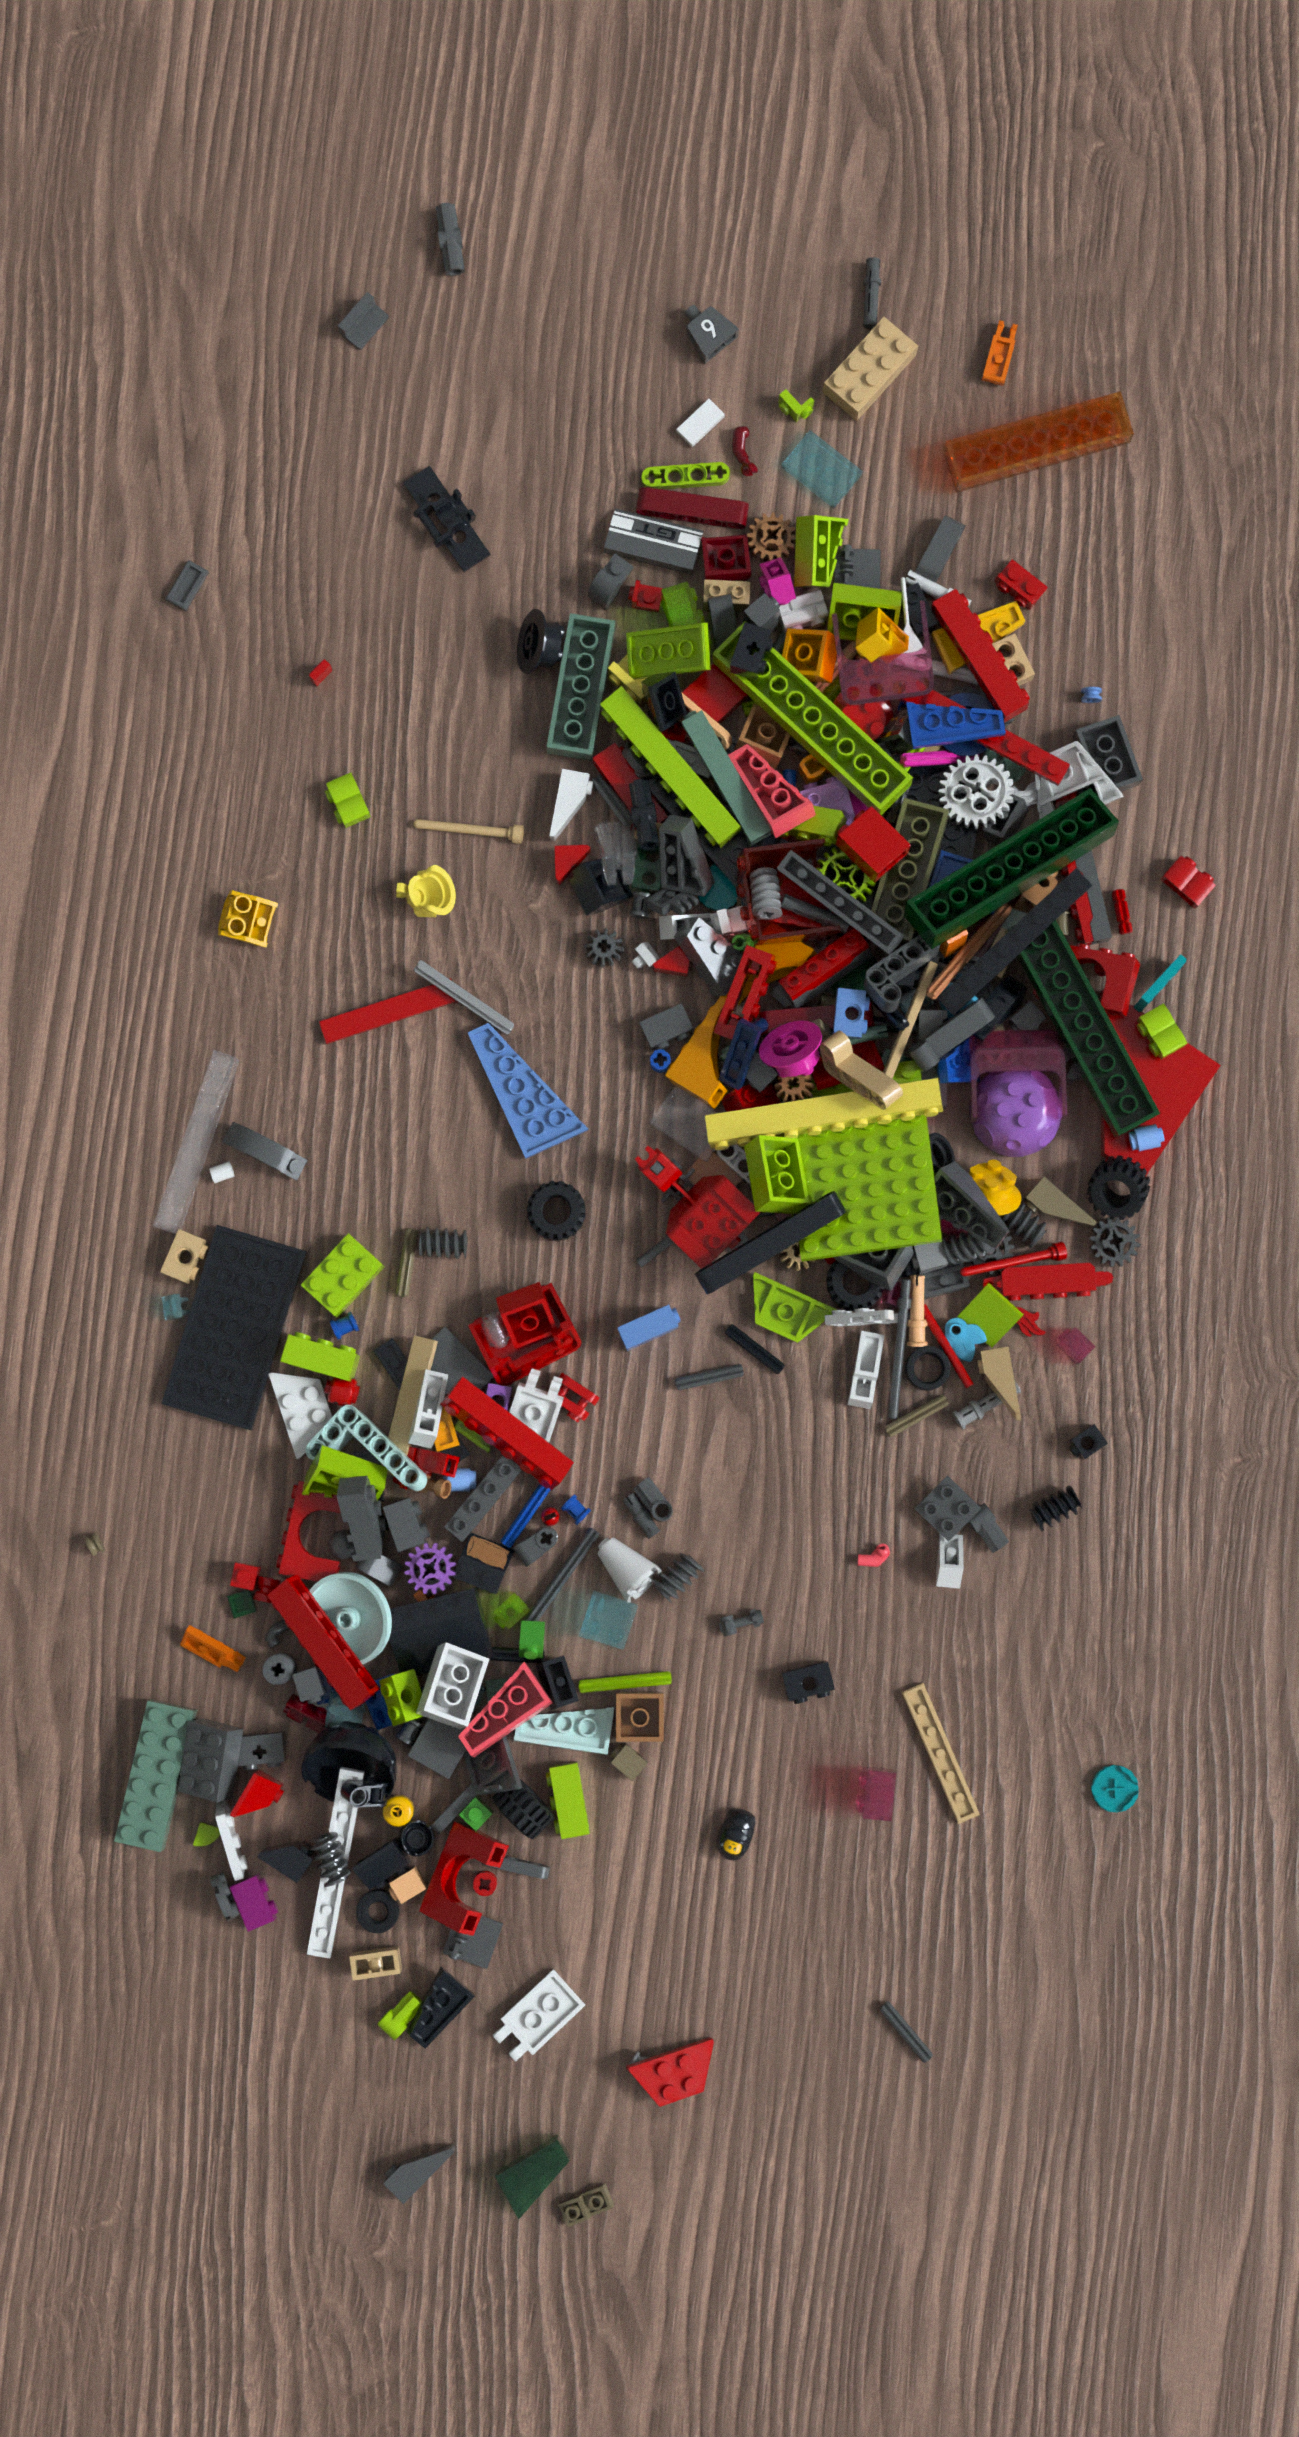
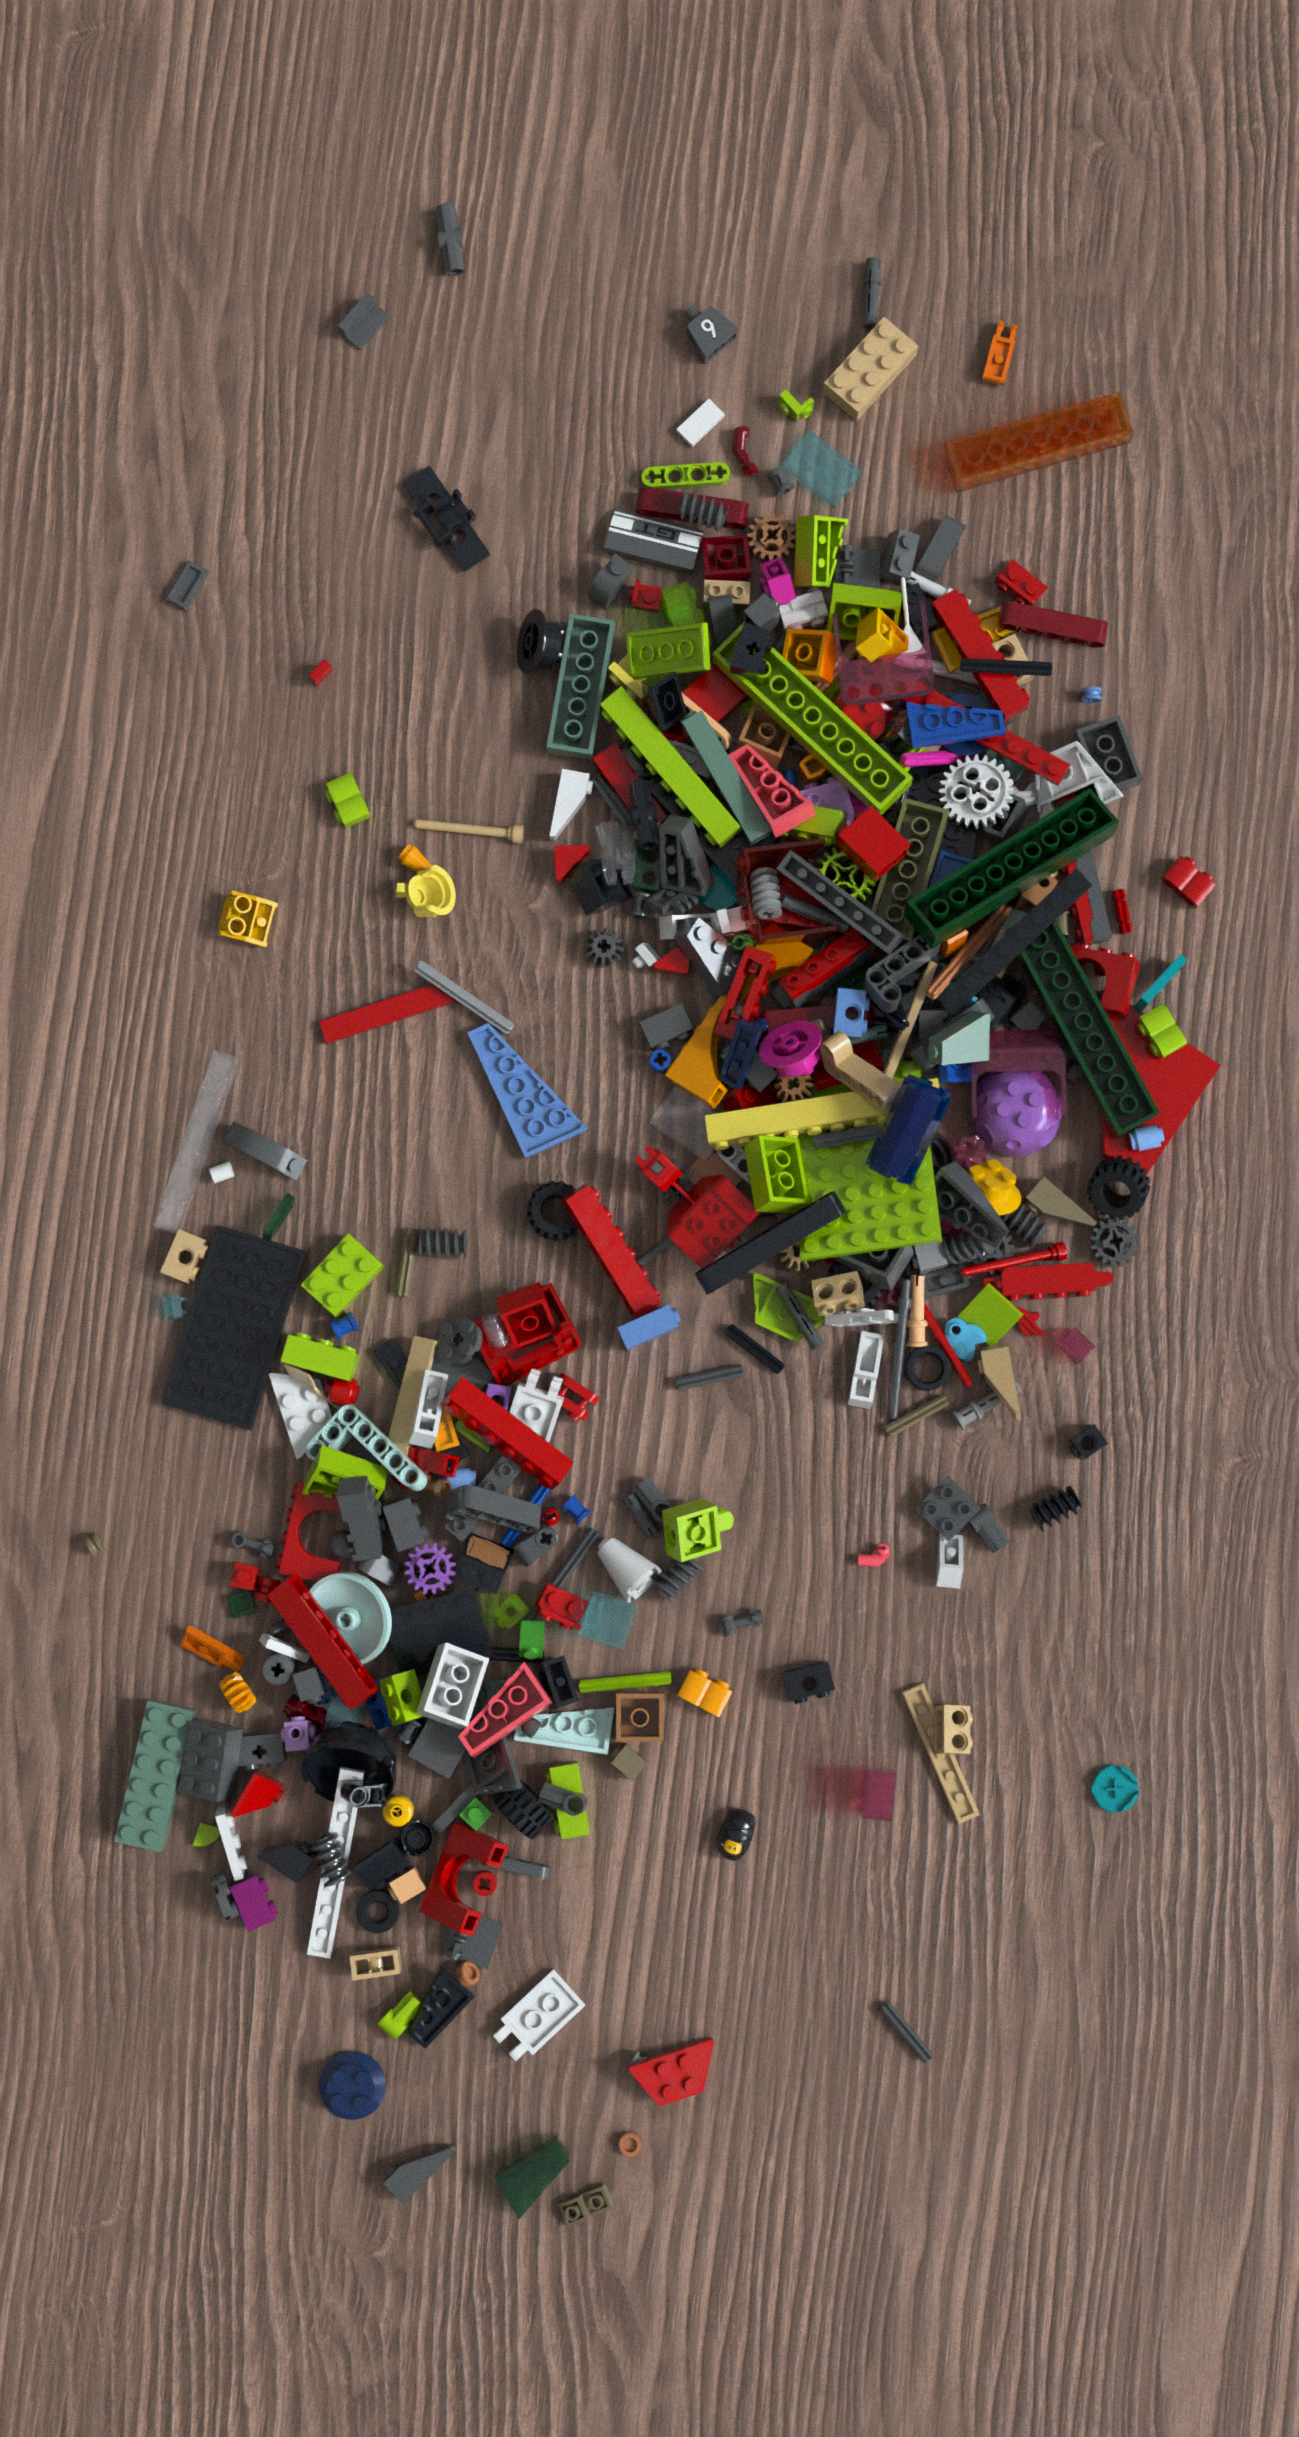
none -> light orange gear [219,1672,256,1713]
none -> dark grey bar [230,1531,276,1558]
none -> white tile [259,1633,310,1663]
none -> clear green tile [262,1193,295,1242]
none -> lavender brick [281,1716,317,1752]
none -> tan piece [284,1363,341,1410]
none -> dark blue piece [319,2051,386,2120]
none -> light orange cone [398,844,432,872]
none -> dark grey plate [438,1317,482,1364]
none -> dark grey beam [445,1485,541,1533]
none -> nougat tile [456,1961,480,1987]
none -> dark grey hinge [521,1718,541,1738]
none -> red bracket [534,1582,589,1631]
none -> dark grey piece [538,1782,588,1816]
none -> red brick [560,1184,662,1318]
none -> nougat tile [618,2131,642,2157]
none -> lime brick [662,1498,734,1562]
none -> light orange brick [677,1667,732,1717]
none -> dark grey piece [679,489,730,532]
none -> dark grey bush [767,466,795,496]
none -> dark grey pin [776,1283,825,1351]
none -> tan brick [811,1271,865,1316]
none -> dark grey axle [813,1125,883,1149]
none -> clear blue brick [865,1074,952,1185]
none -> dark grey brick [879,528,920,584]
none -> slope [927,1011,990,1065]
none -> tan brick [934,1705,973,1756]
none -> clear pink brick [954,1134,989,1169]
none -> black axle [960,658,1052,676]
none -> dark red beam [998,601,1108,648]

